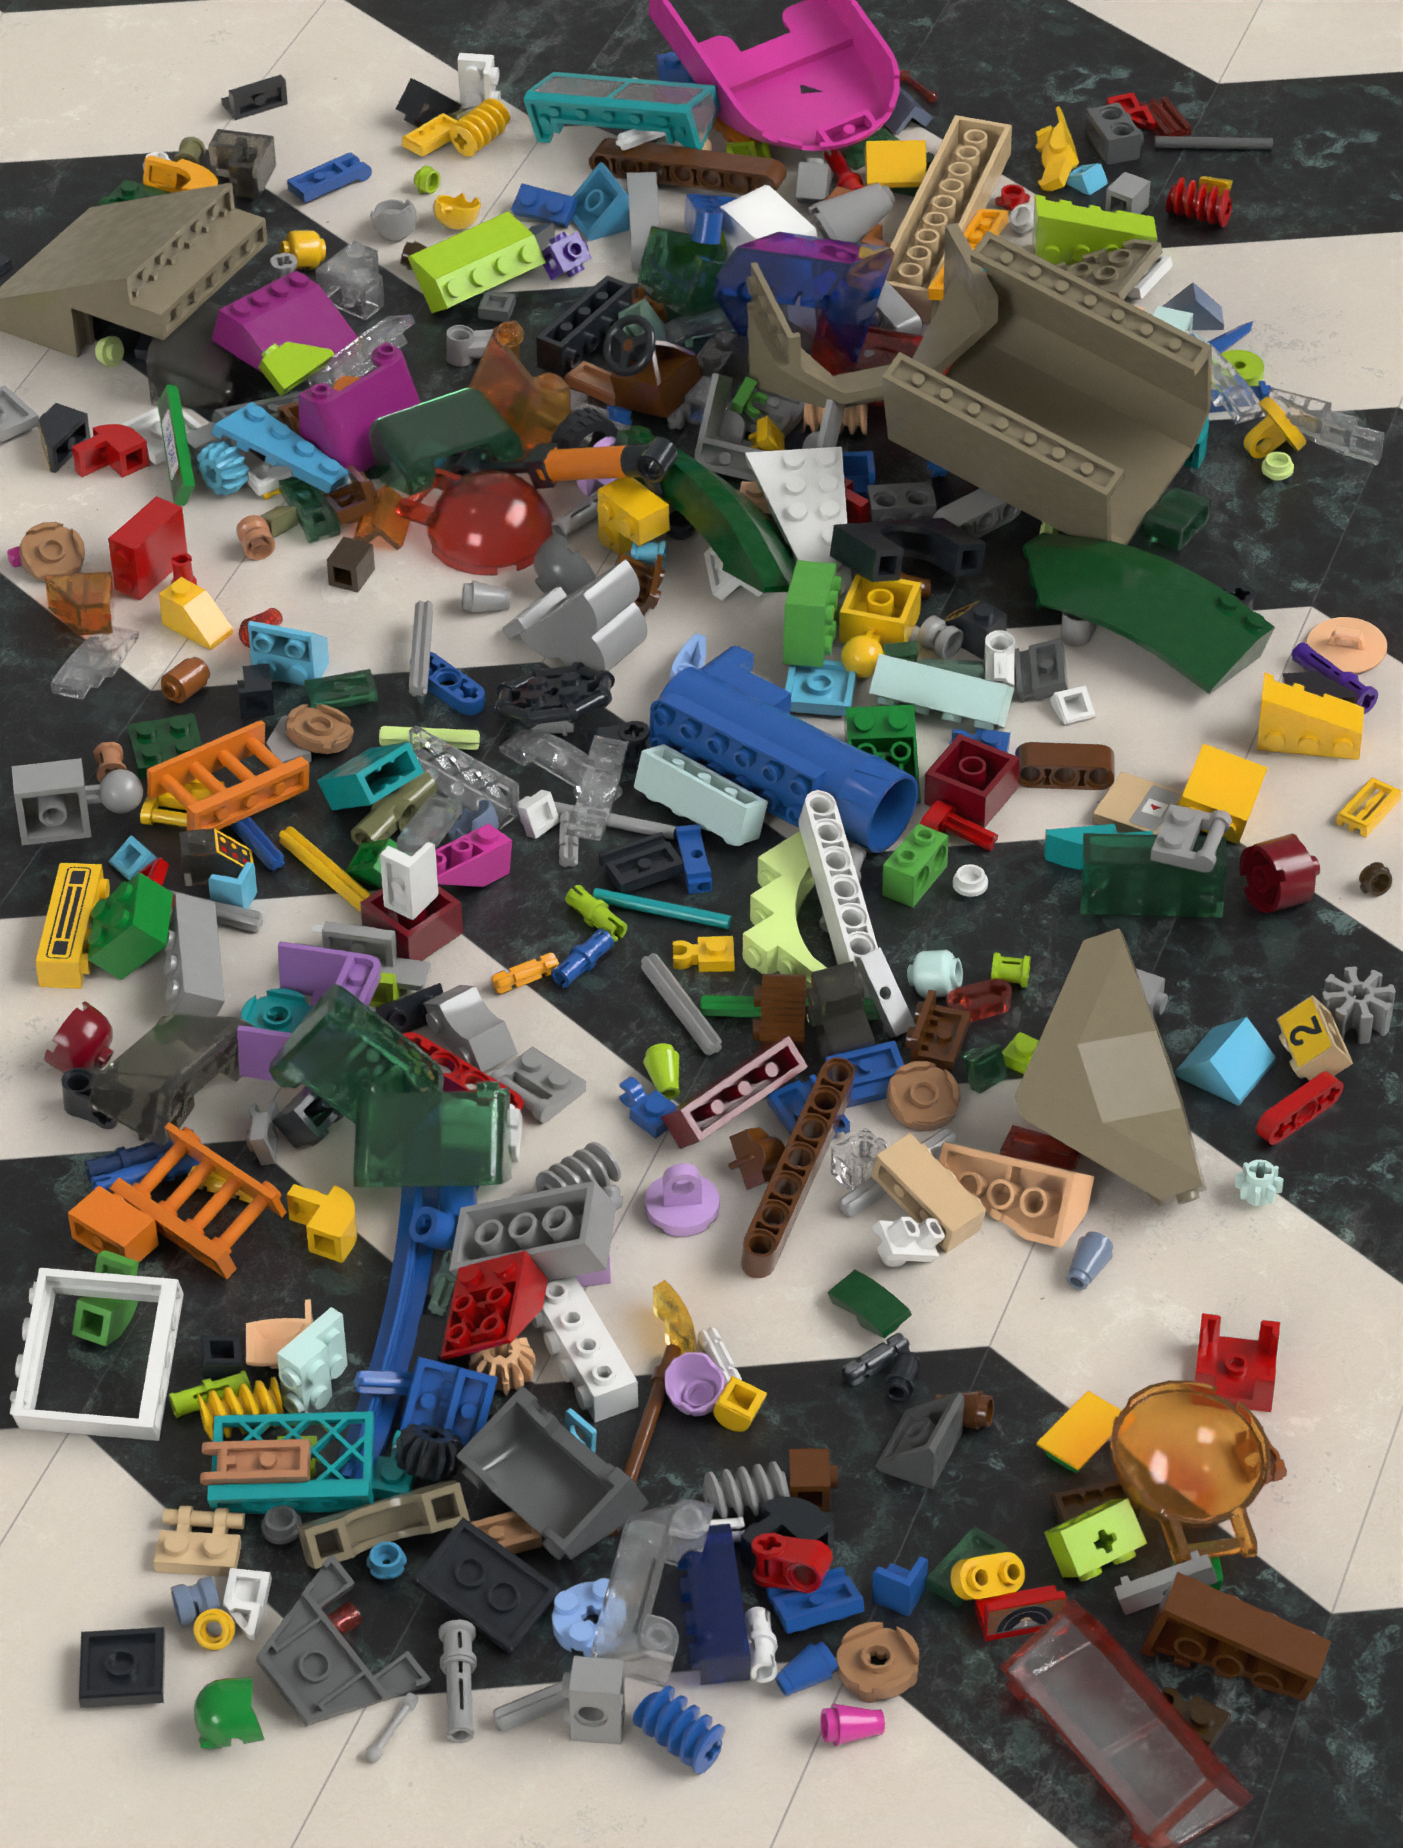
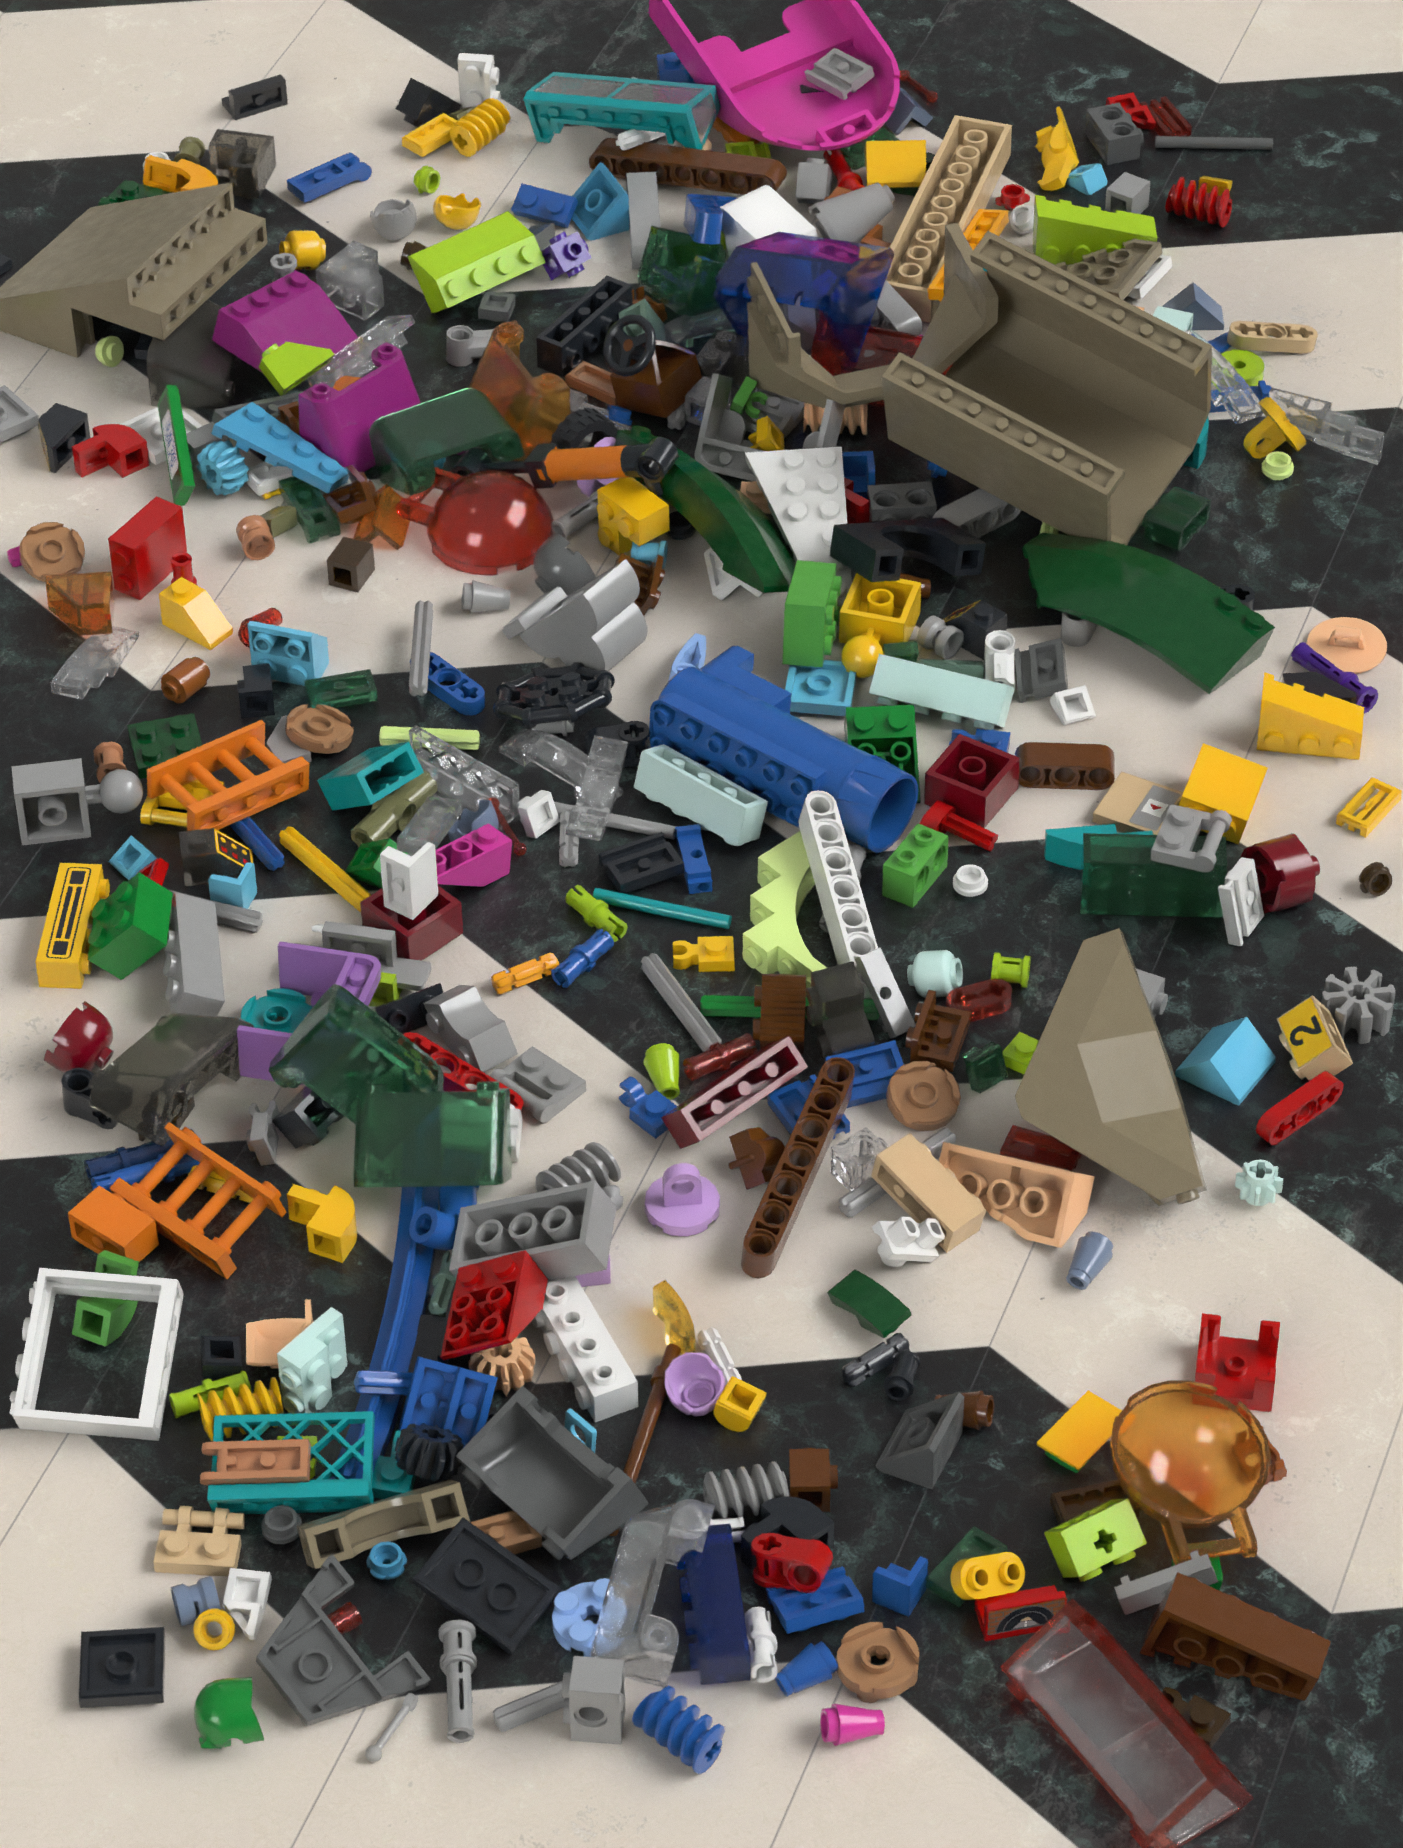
none -> clear red hinge [487,797,527,856]
none -> clear red pin [683,1033,757,1081]
none -> light grey plate [804,48,875,100]
none -> white plate [1218,857,1264,946]
none -> tan beam [1227,321,1318,353]

